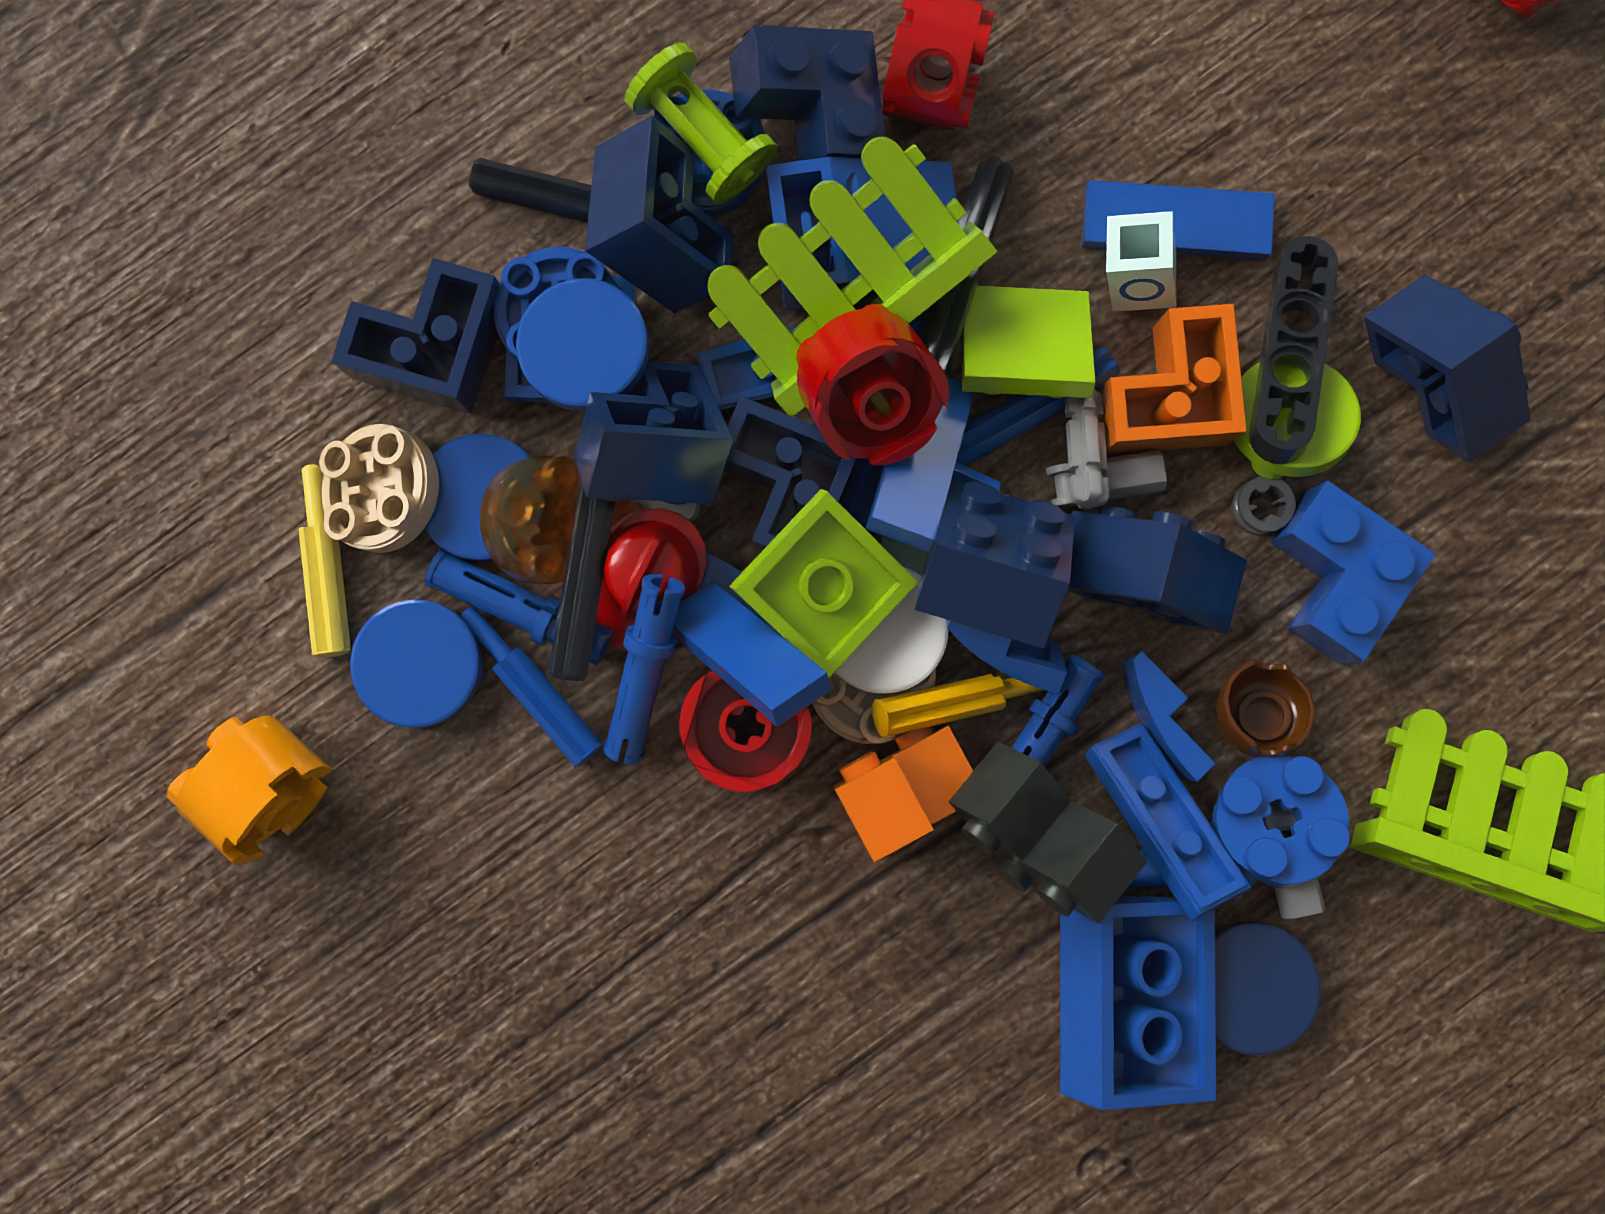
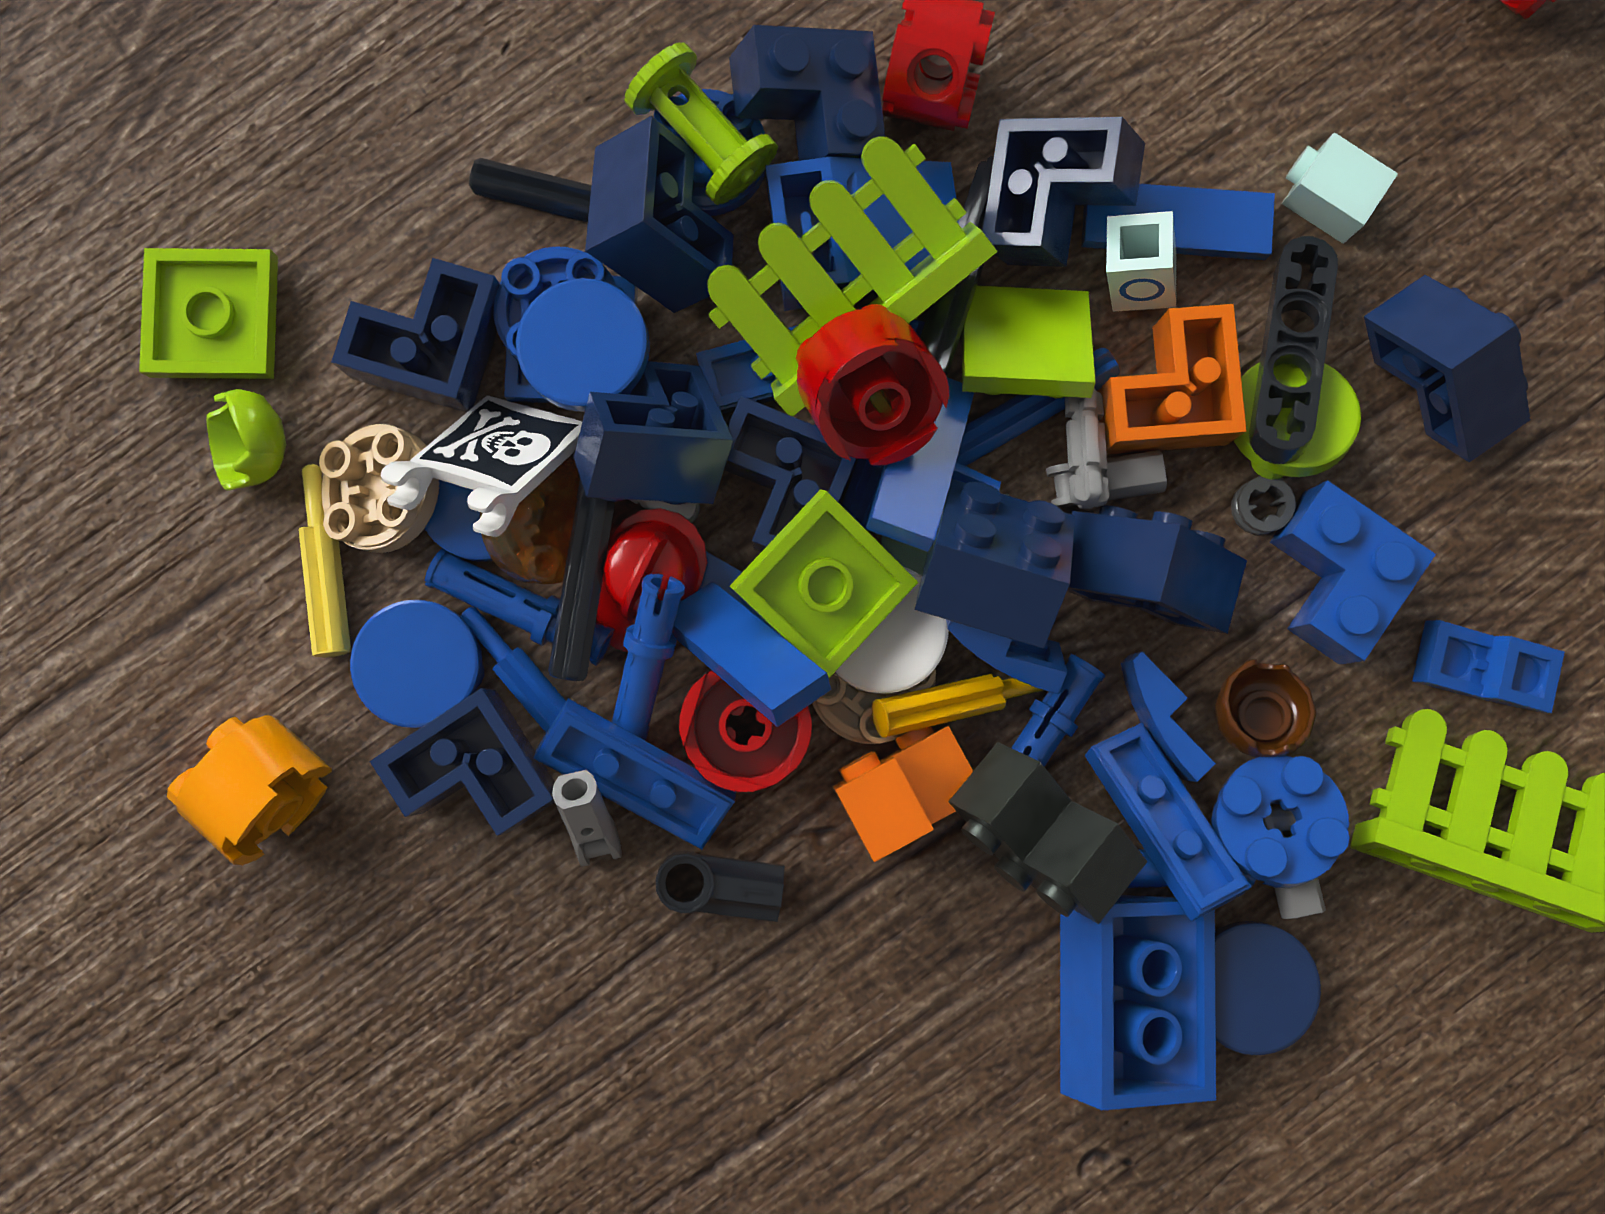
none -> lime plate [139,248,278,379]
none -> lime hair [206,389,287,491]
none -> dark blue brick [369,688,555,836]
none -> flag [381,396,582,537]
none -> blue tile [534,698,736,850]
none -> light grey bar [552,770,622,867]
none -> black piece [655,851,785,922]
none -> dark blue brick [983,117,1145,267]
none -> light aqua brick [1282,132,1398,244]
none -> blue slope [1412,620,1565,713]

